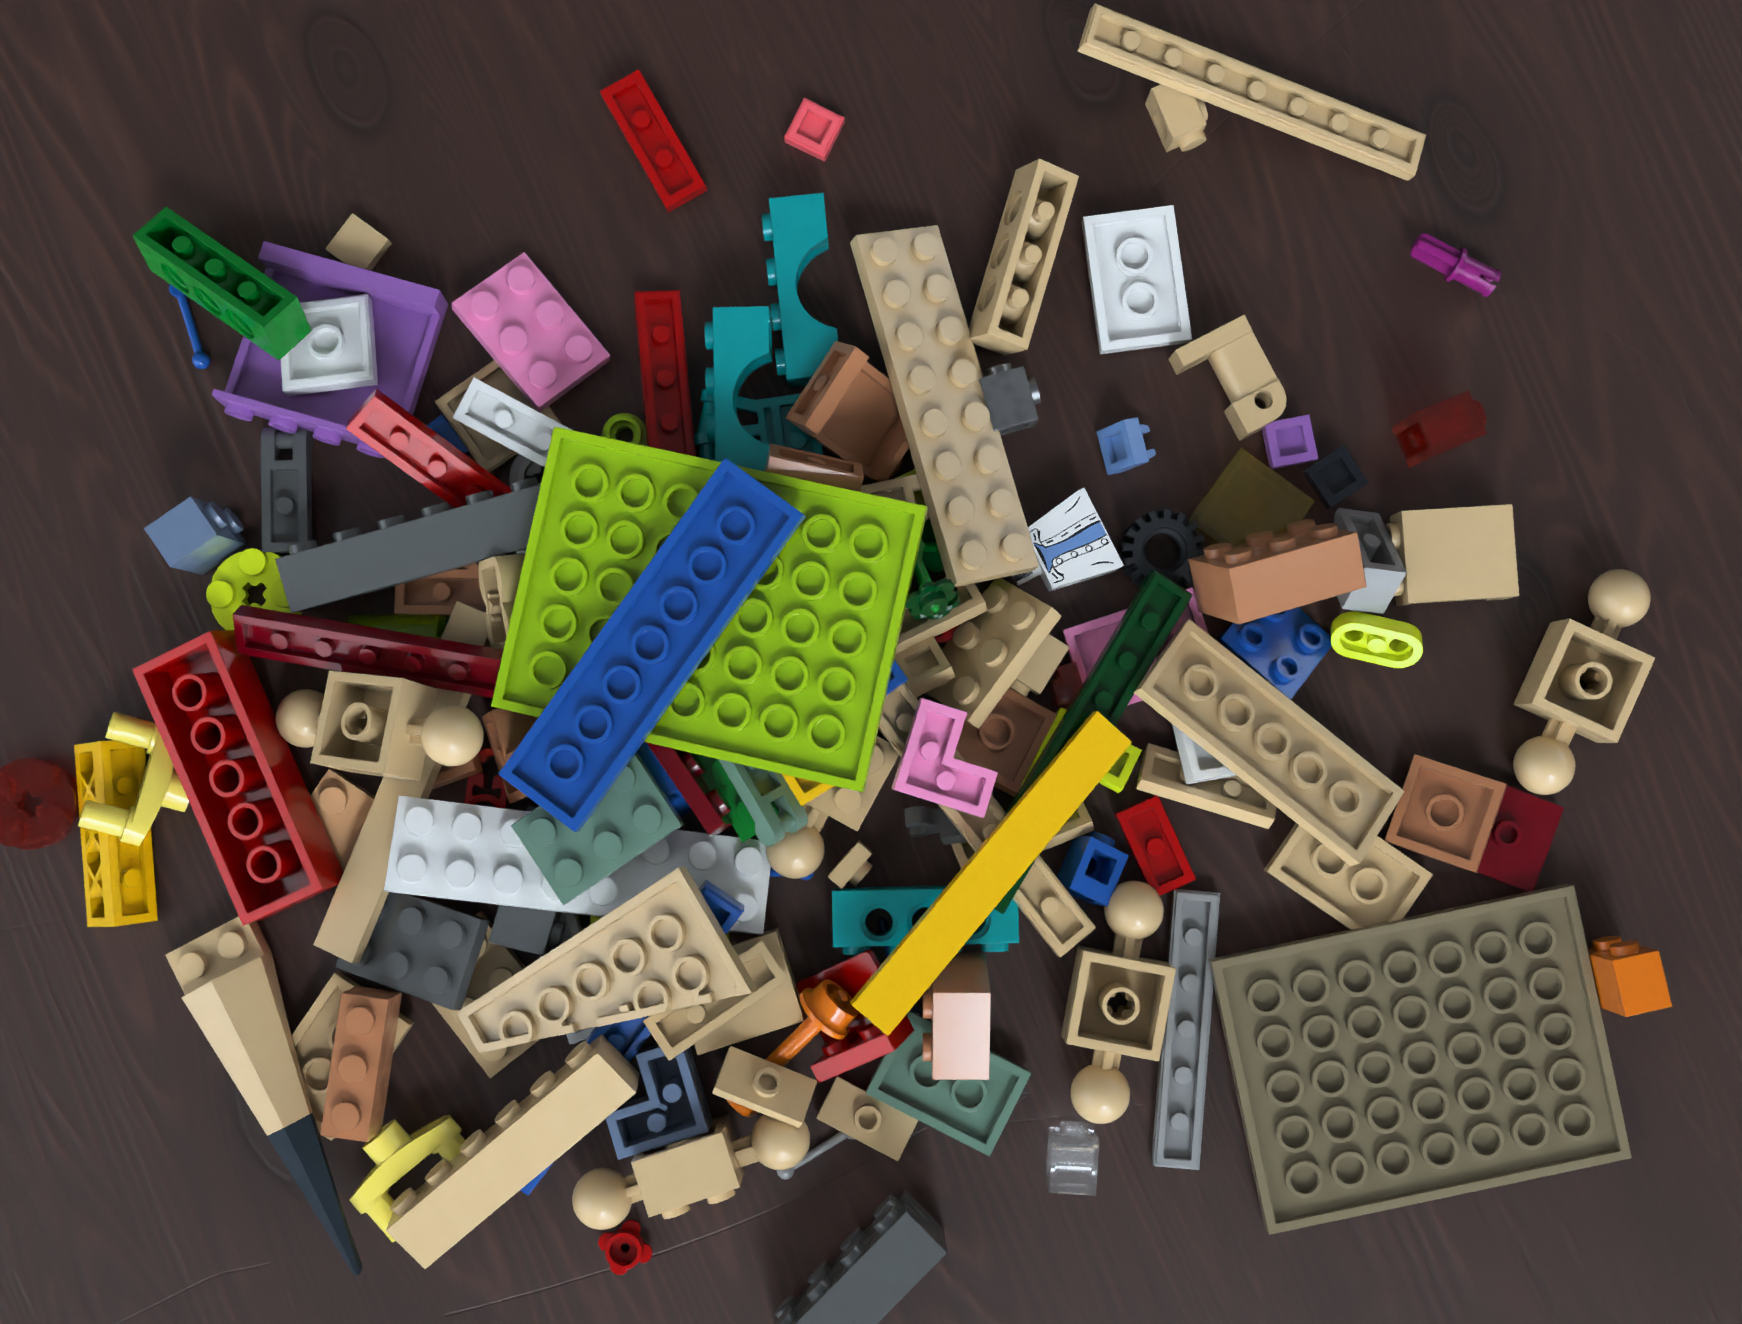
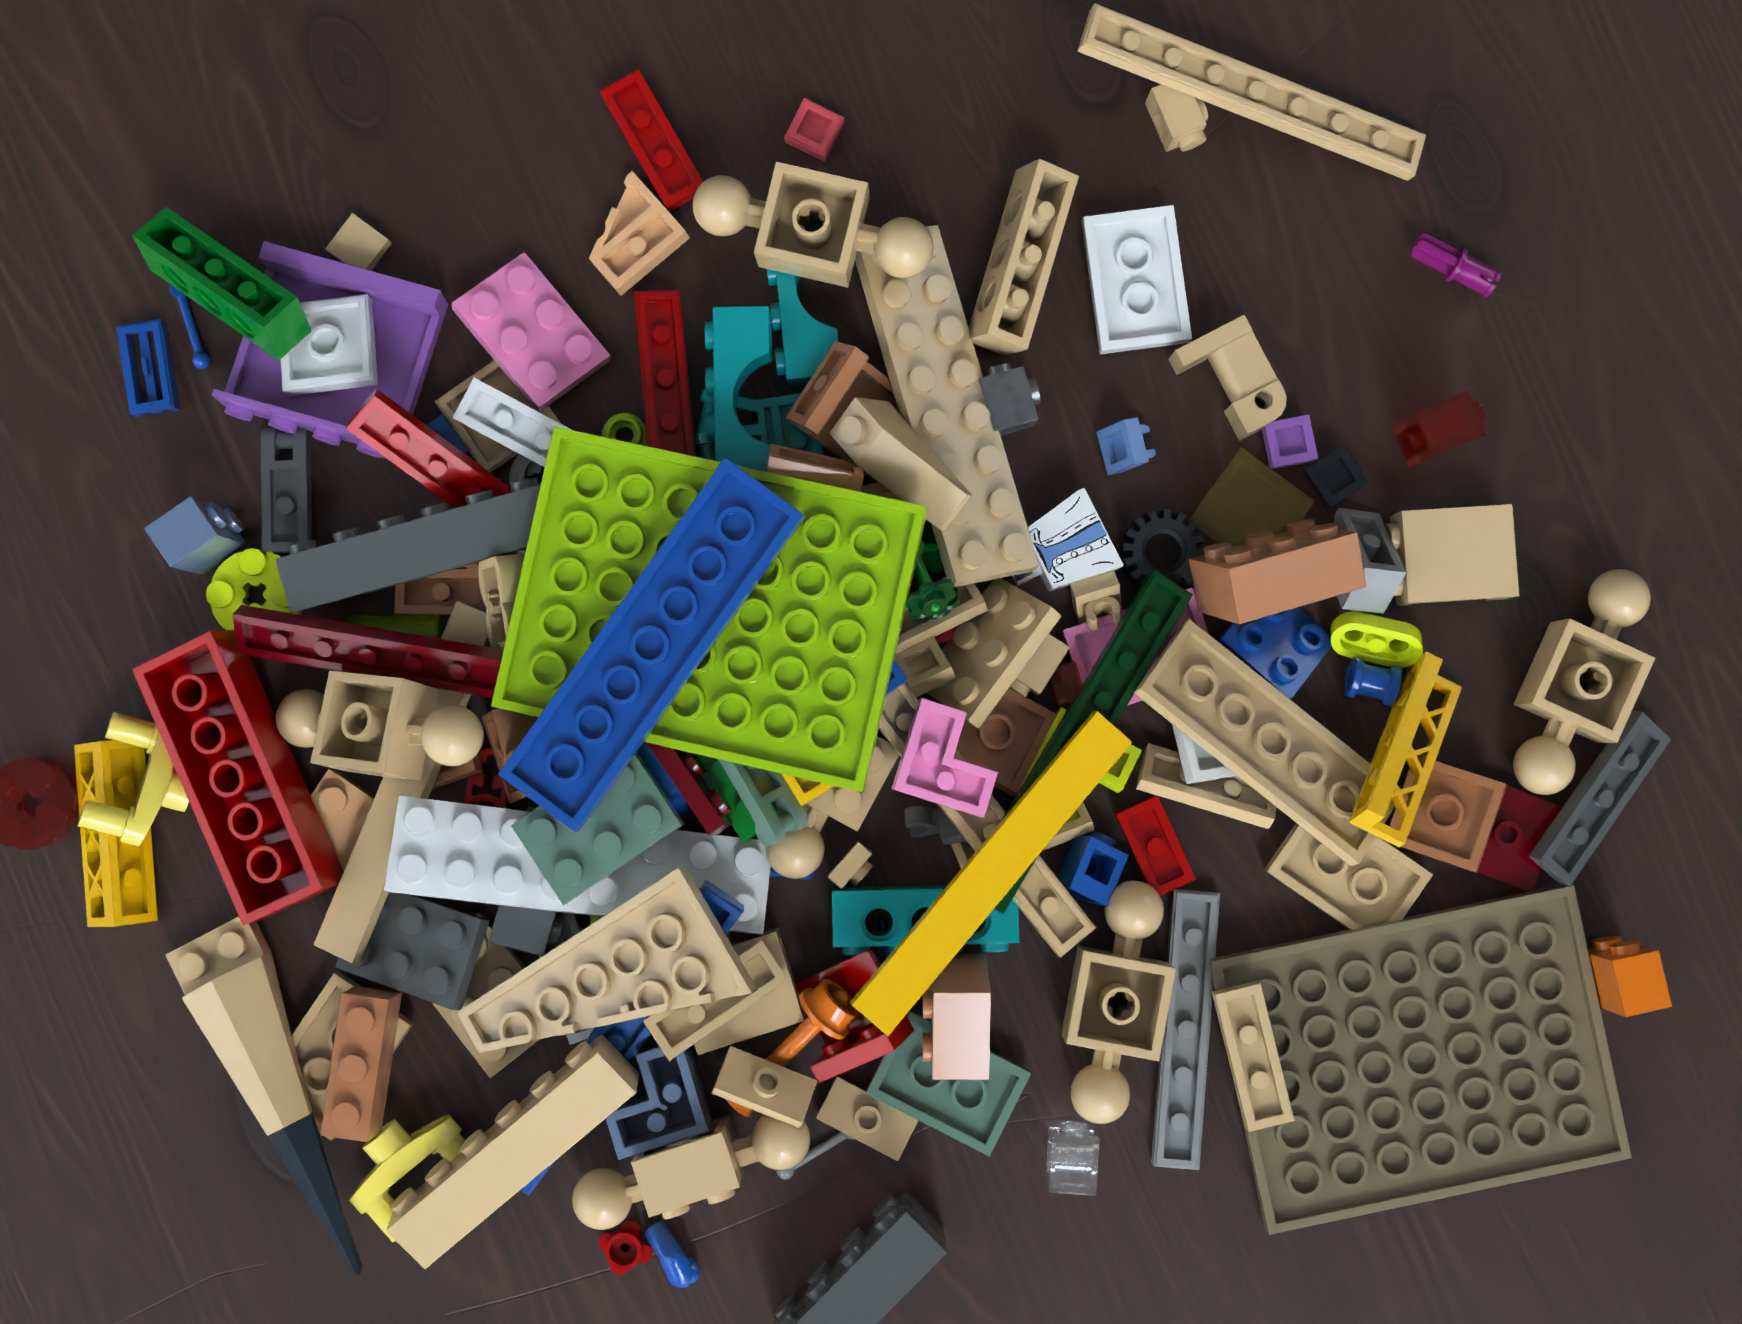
none -> blue tile [116,319,180,417]
none -> light nougat wing [589,171,689,296]
none -> blue arm [645,1221,700,1288]
none -> tan brick [692,162,934,288]
none -> tan slope [830,397,972,530]
none -> tan tile [1070,570,1122,631]
none -> tan plate [1212,981,1295,1132]
none -> blue bush [1344,657,1402,707]
none -> yellow fence [1349,651,1462,847]
none -> dark grey plate [1529,710,1671,887]

